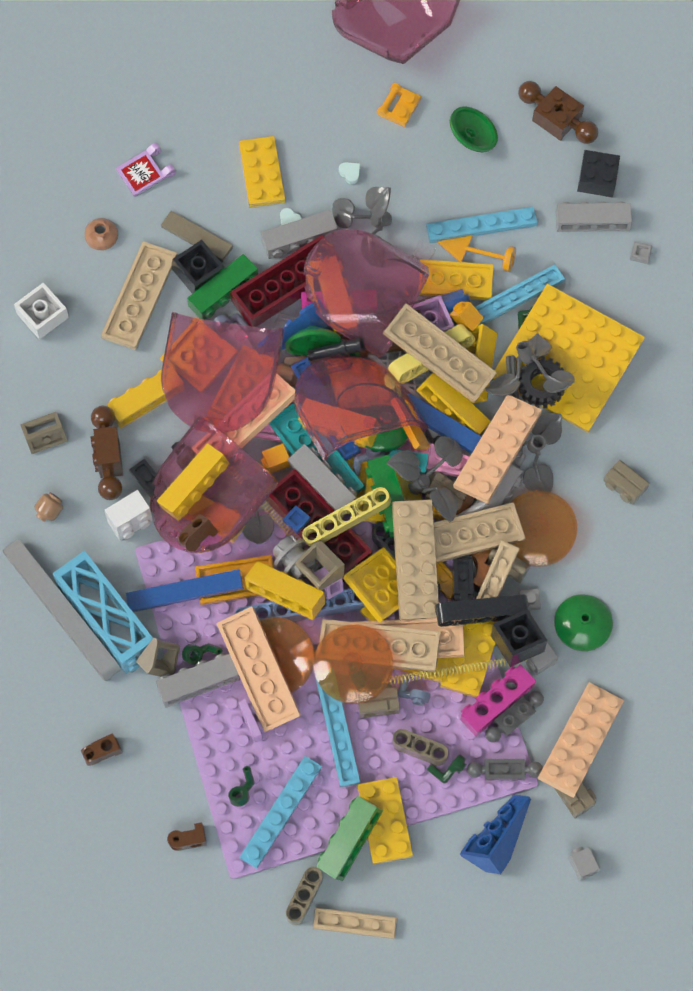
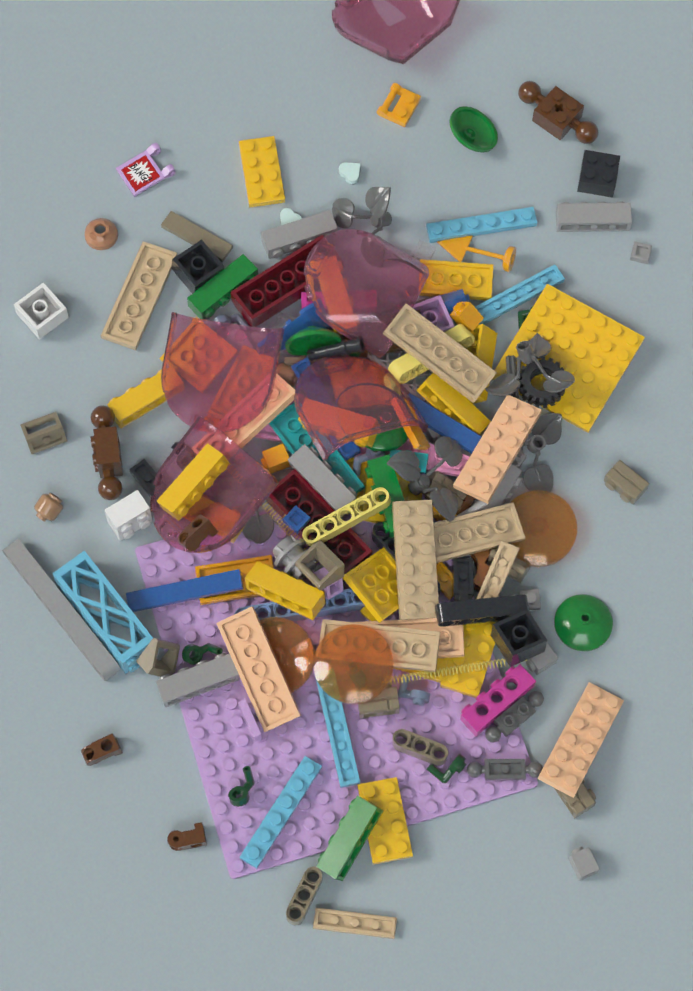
blue wedge [460,795,531,875] -> none

